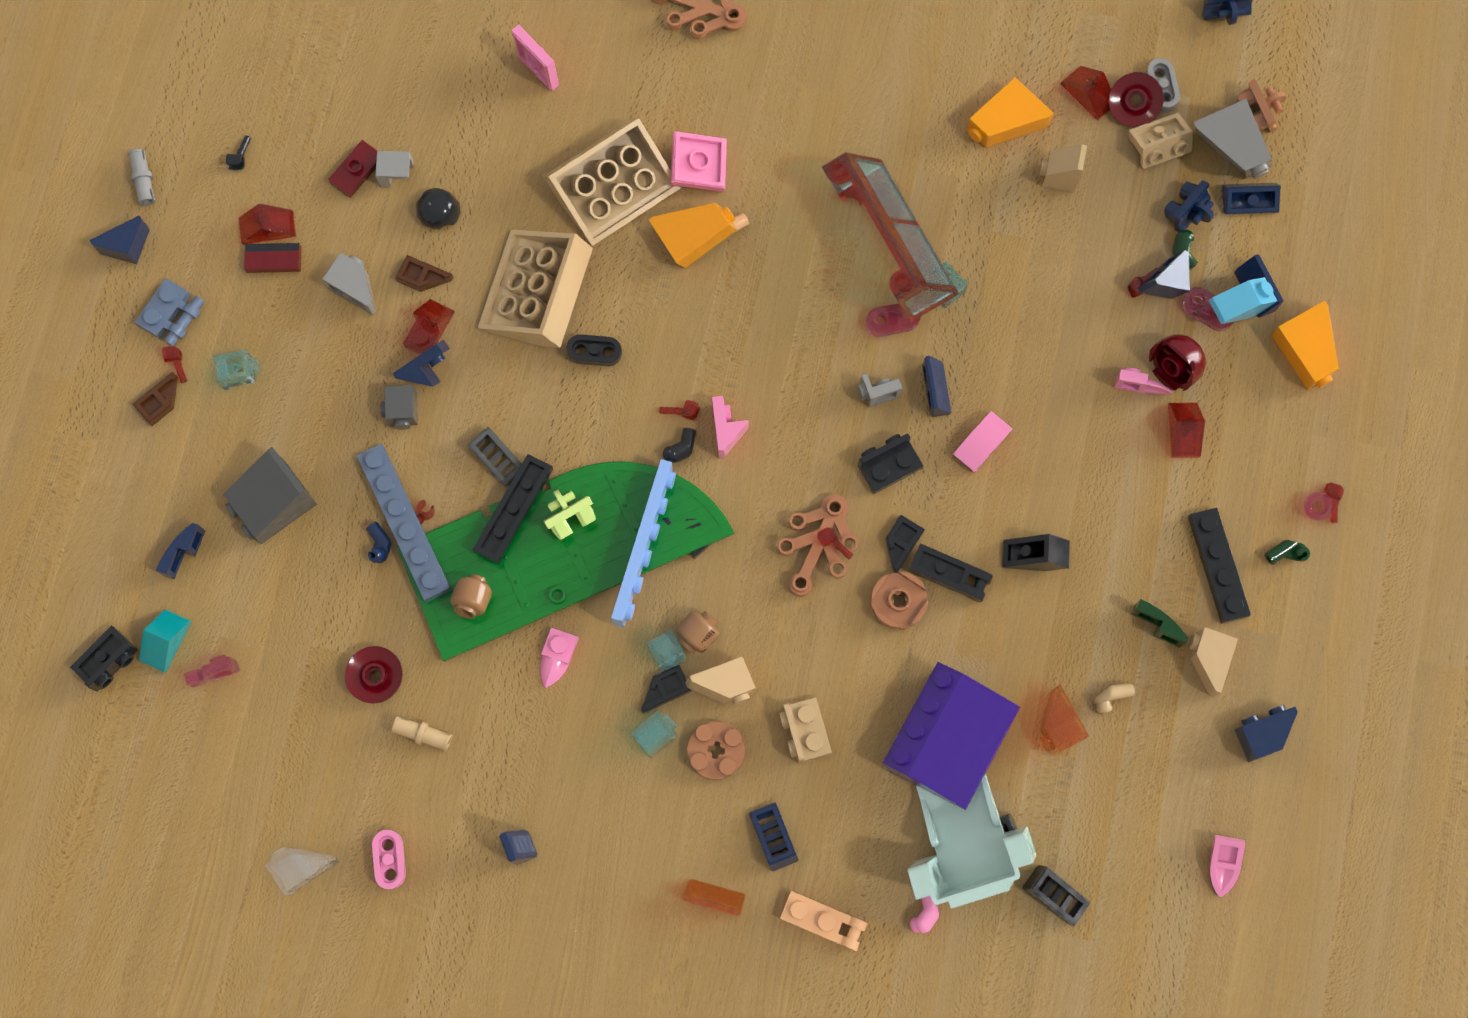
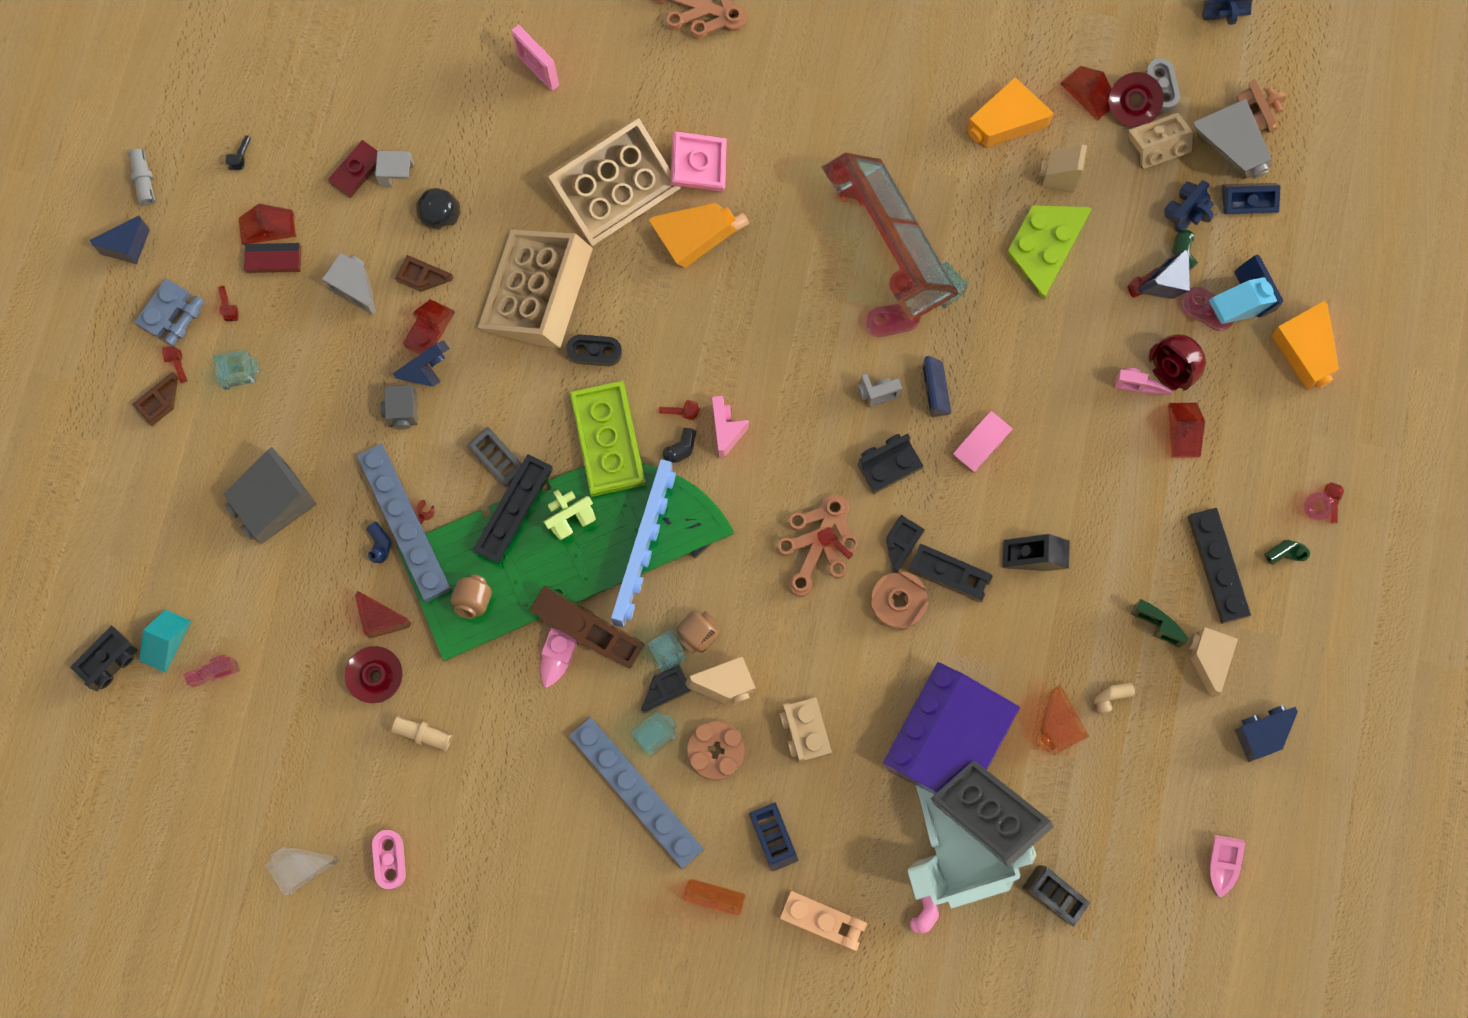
dark blue slope [156,523,205,580] -> none
dark blue slope [499,830,537,865] -> none
none -> clear red hand [218,286,239,321]
none -> clear red slope [355,591,411,639]
none -> reddish brown slope [530,585,645,669]
none -> sand blue plate [569,717,704,869]
none -> lime tile [570,380,646,497]
none -> dark grey tile [930,760,1054,867]
none -> lime wing [1007,205,1092,299]

